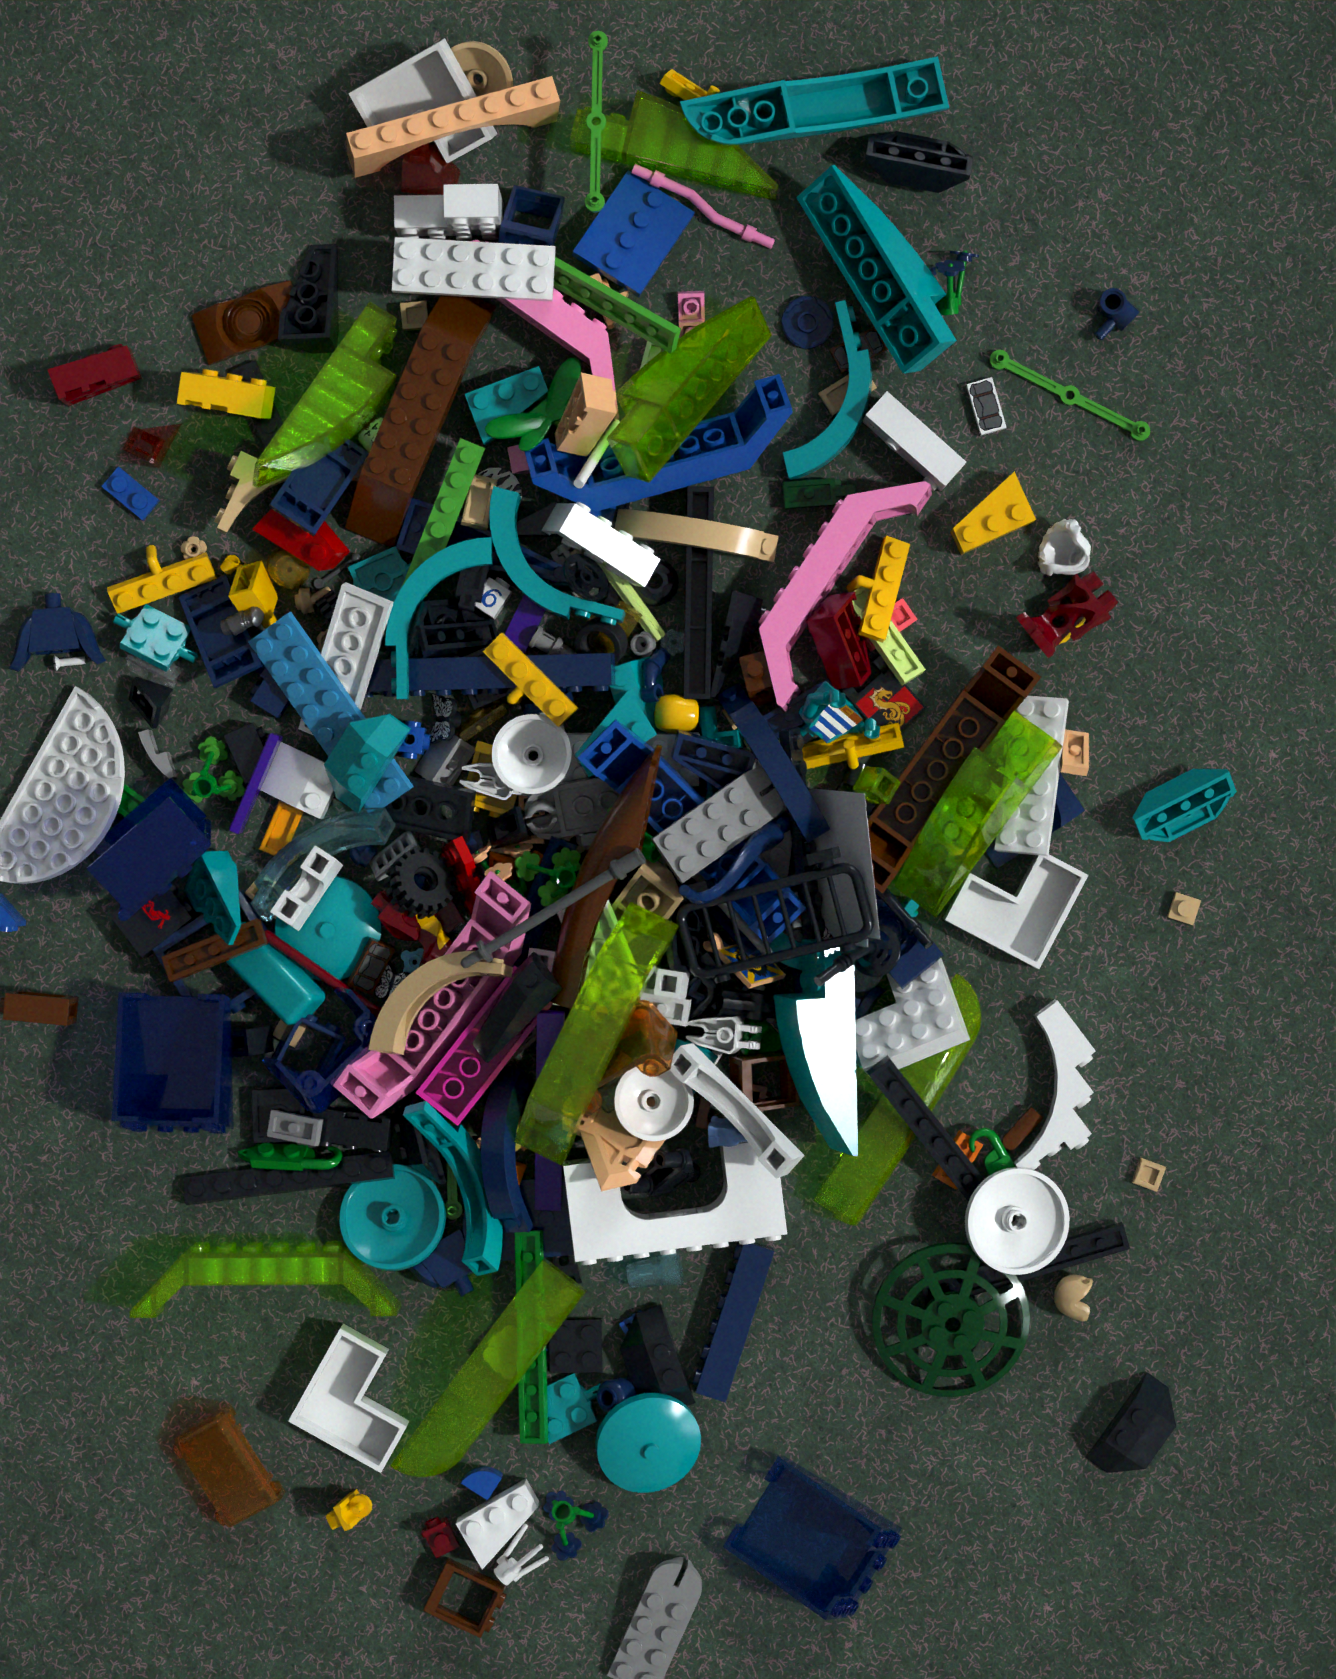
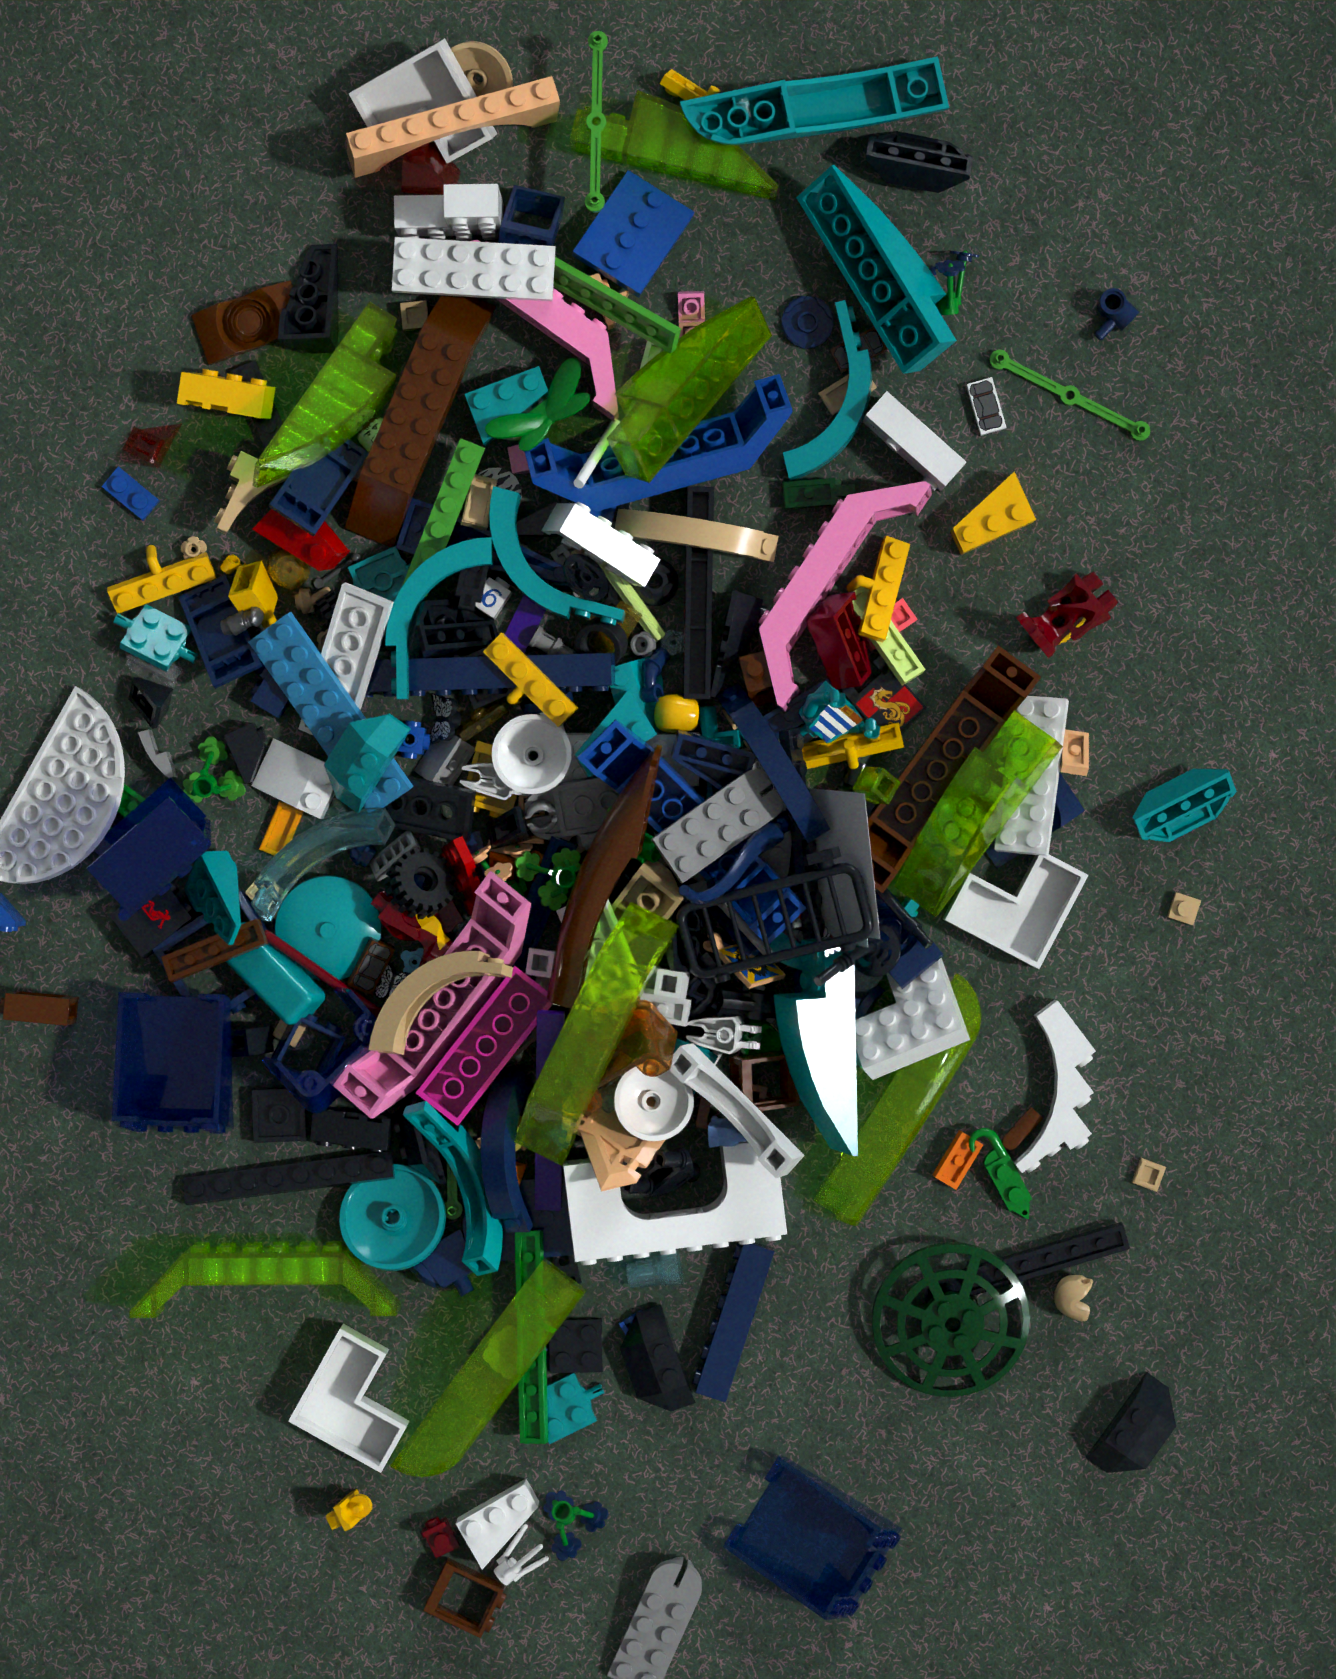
dark blue torso [8,593,107,672] -> none
dark red wedge [47,344,142,407] -> none
white piece [53,656,86,671] -> none
clear orange windscreen [173,1403,286,1528] -> none
dark purple tile [229,733,283,834] -> none
green plate [238,1143,342,1171] -> none
light grey plate [267,1110,323,1146] -> none
white arch [270,846,343,931] -> none
dark grey bar [461,848,646,968] -> none
blue brick [461,1466,503,1501] -> none
black wedge [472,952,563,1063] -> none
light nougat wedge [555,372,617,457] -> none
teal dish [595,1393,701,1493] -> none
dark blue head [597,1378,636,1413] -> none
bright pink bar [631,163,775,249] -> none
black plate [866,1055,984,1202] -> none
white dish [965,1167,1070,1275] -> none
white hair [1038,519,1091,576] -> none

